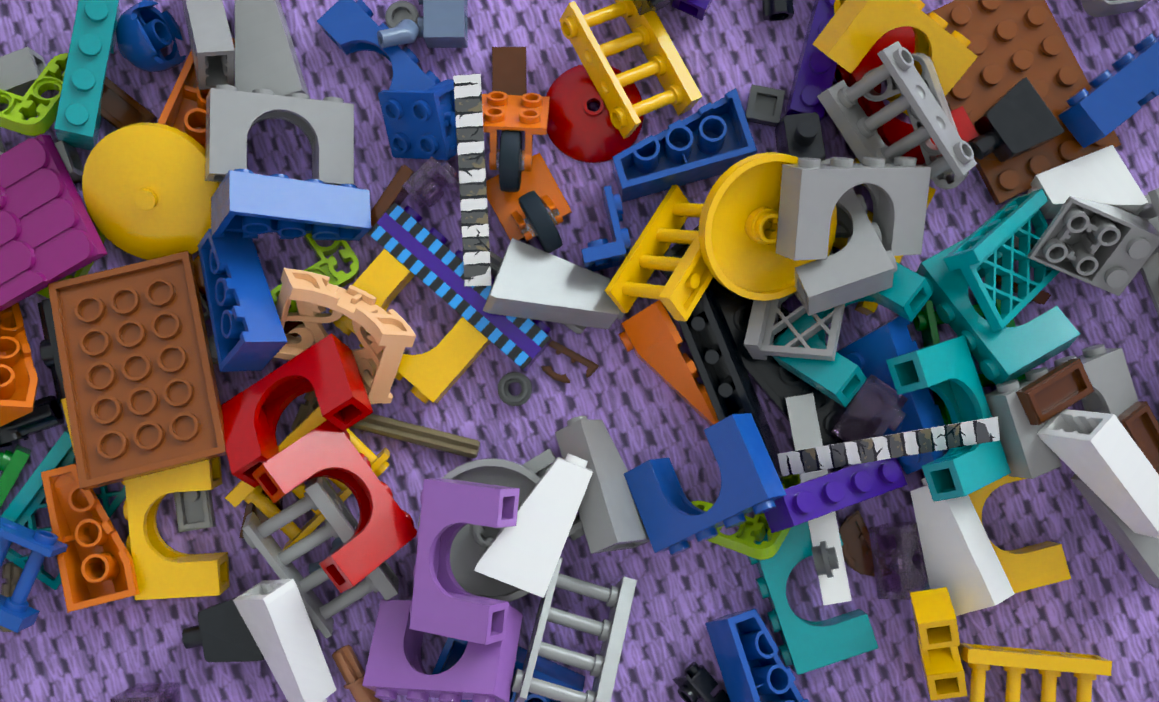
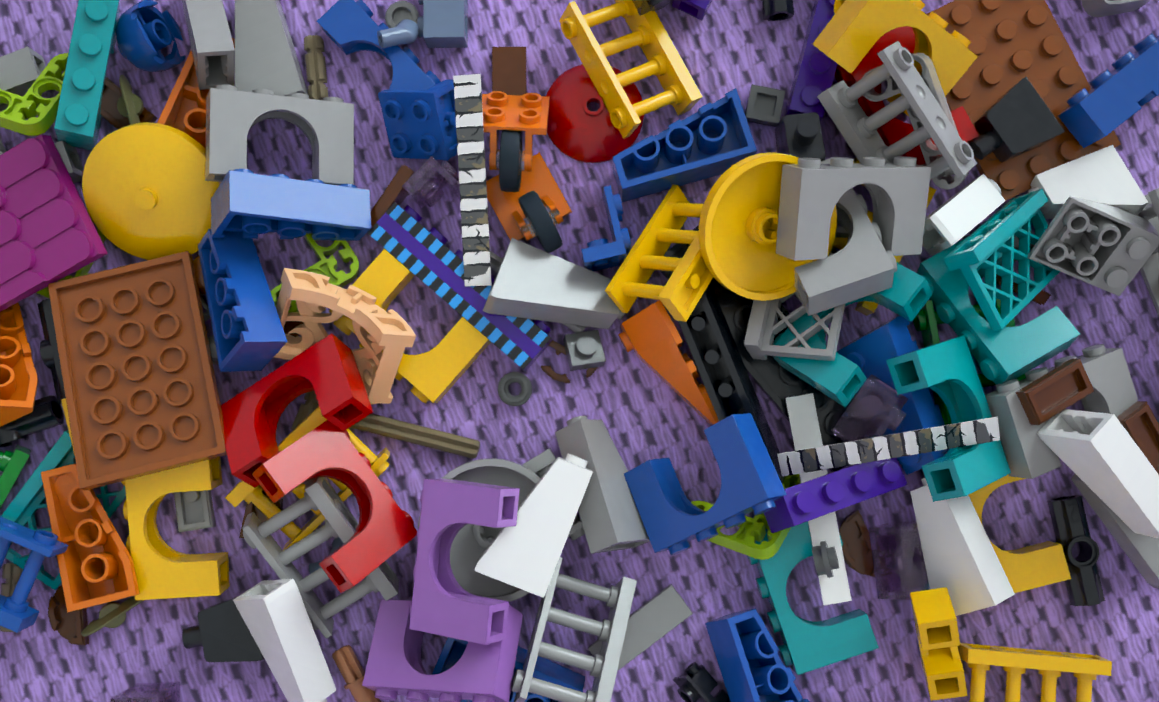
none -> reddish brown tile [48,585,89,645]
none -> olive piece [81,596,144,637]
none -> olive piece [117,74,144,124]
none -> dark tan axle [304,35,328,100]
none -> dark grey plate [563,330,606,371]
none -> light grey tile [588,584,693,671]
none -> white slope [922,174,1006,256]
none -> black piece [1047,495,1105,606]

